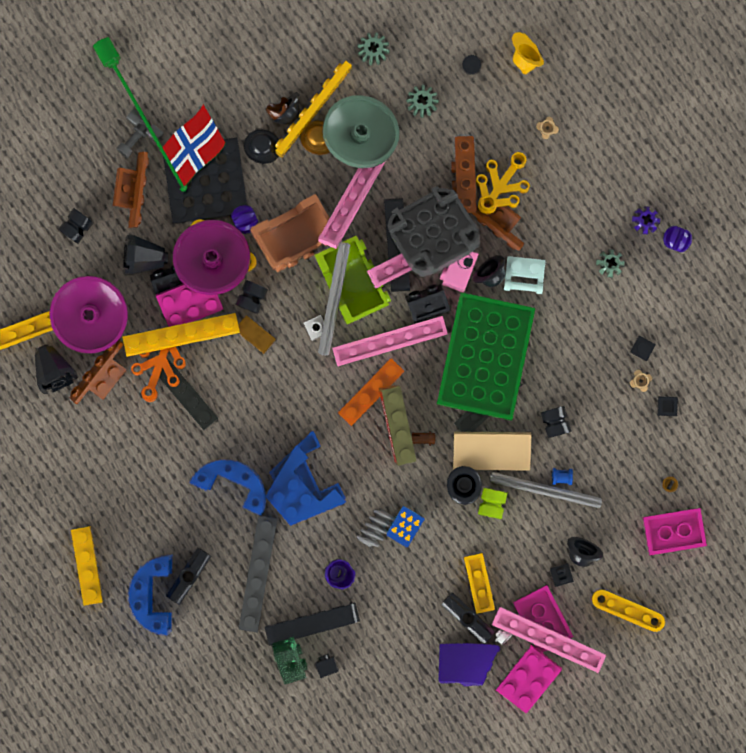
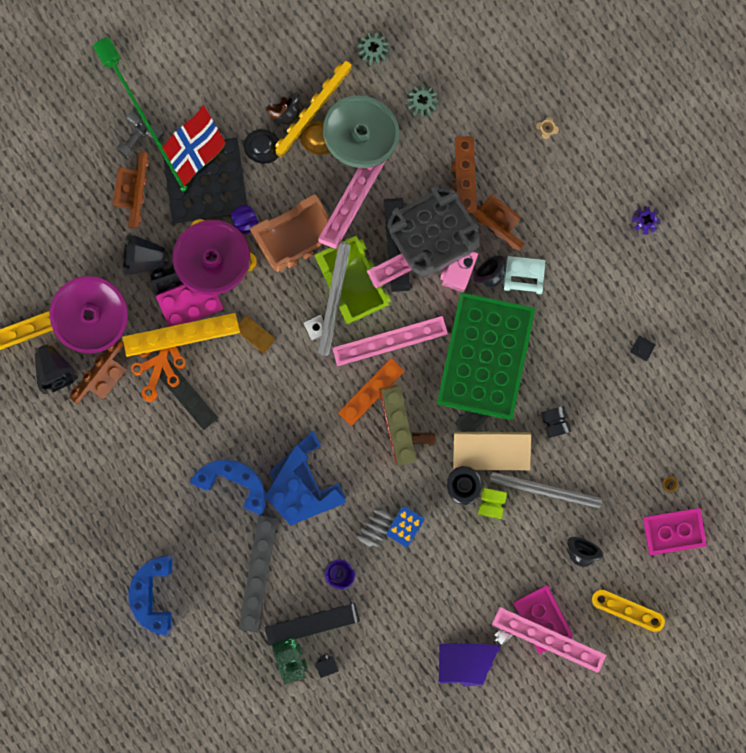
black wheel [58,208,94,244] -> none
yellow plate [71,526,103,606] -> none
black piece [166,547,212,605] -> none
black wheel [235,280,268,314] -> none
black bracket [405,284,451,323] -> none
black piece [441,592,495,644] -> none
black tile [462,55,481,75] -> none
yellow plate [464,553,495,614] -> none
yellow plant [476,152,530,214] -> none
dark pink plate [496,644,562,714] -> none
yellow piece [512,32,544,74] -> none
black tile [550,563,574,587] -> none
blue bush [552,468,573,485] -> none
sand green piece [596,249,625,278] -> none
tan plate [630,370,652,392] -> none
black tile [657,396,678,416] -> none
dark purple piece [663,225,692,252] -> none

